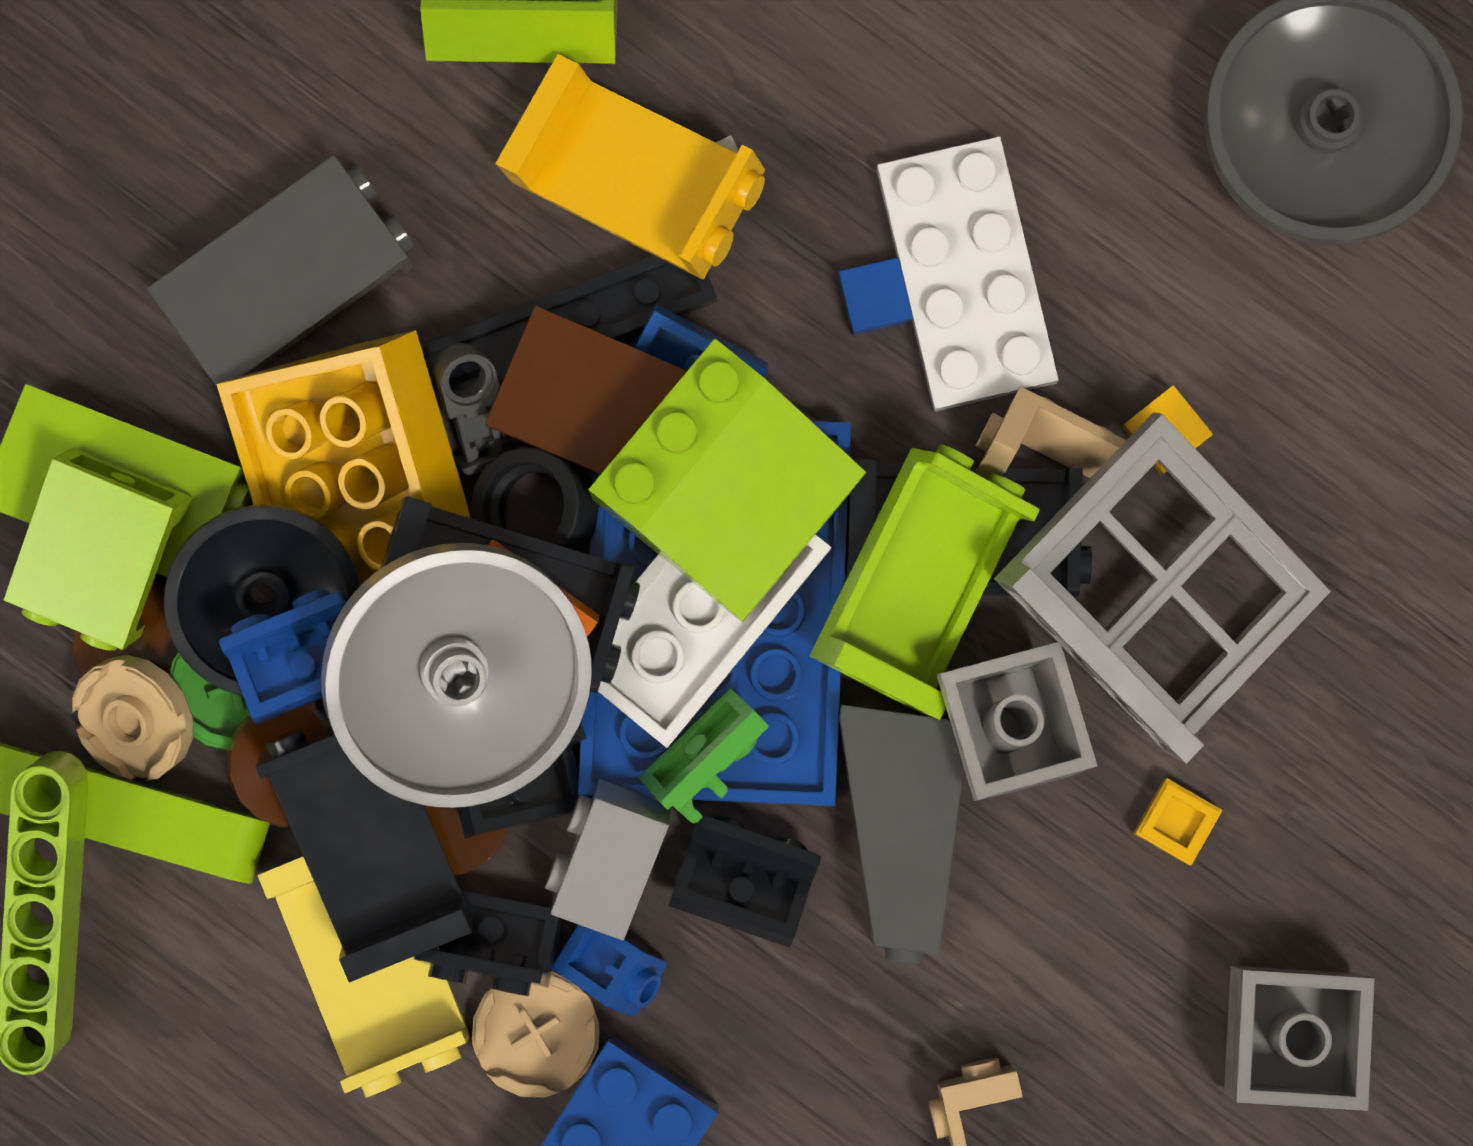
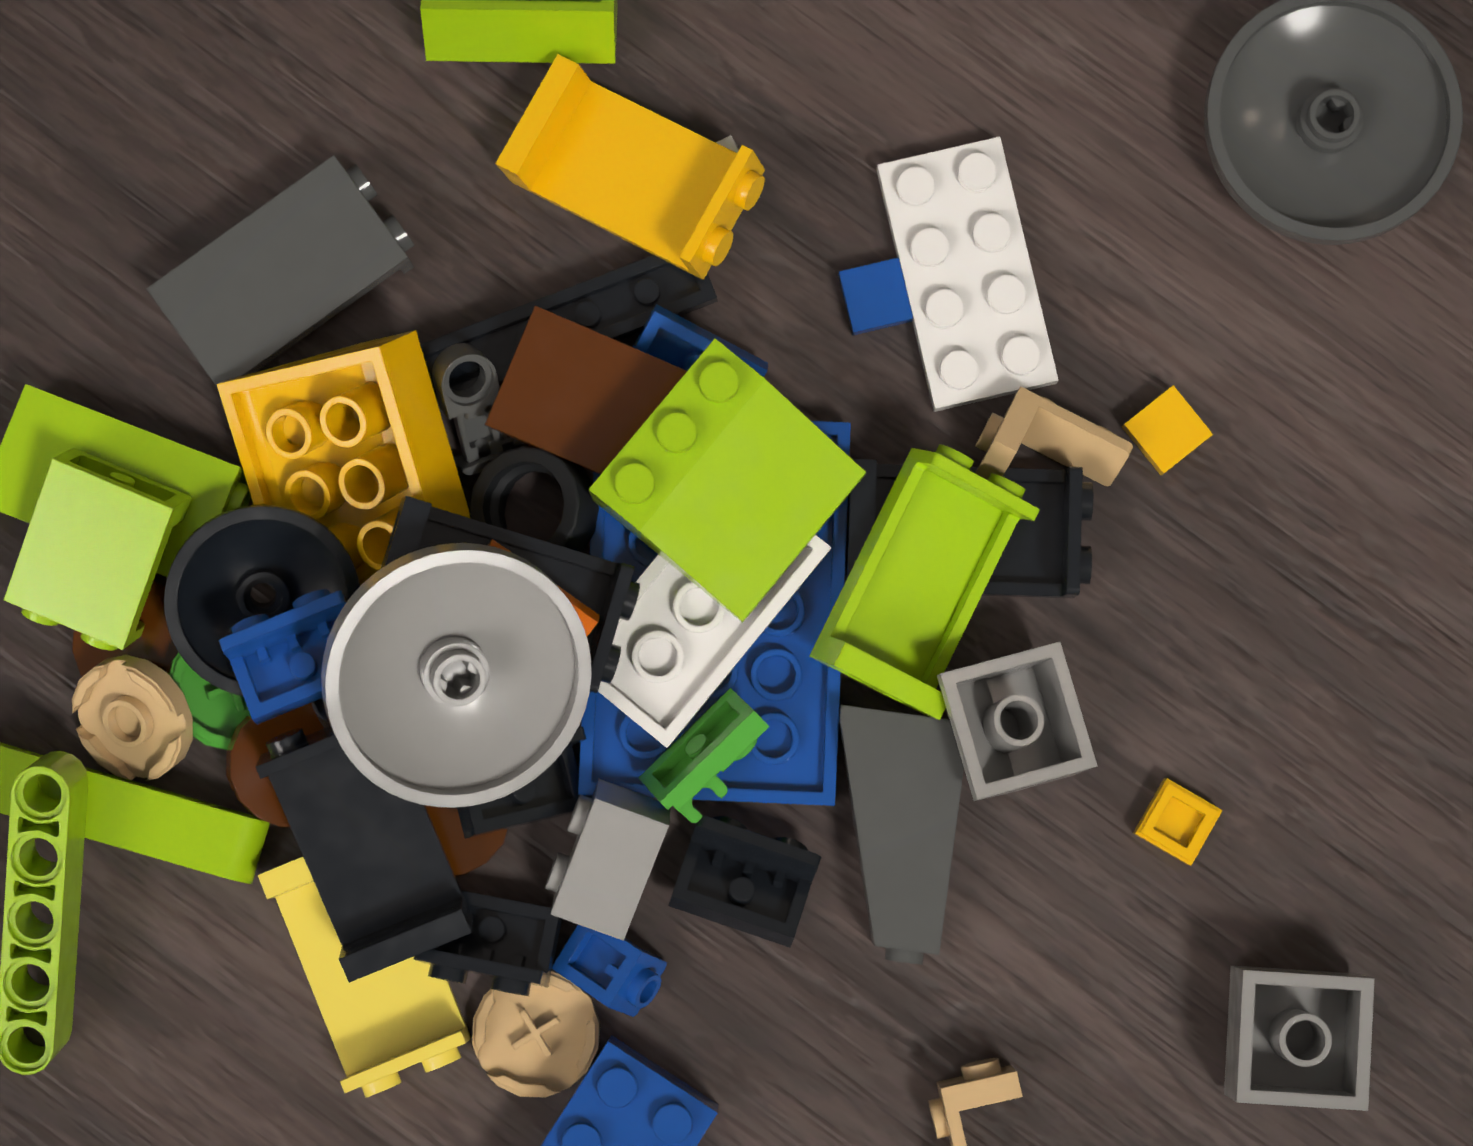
light grey window [994,412,1331,764] -> none

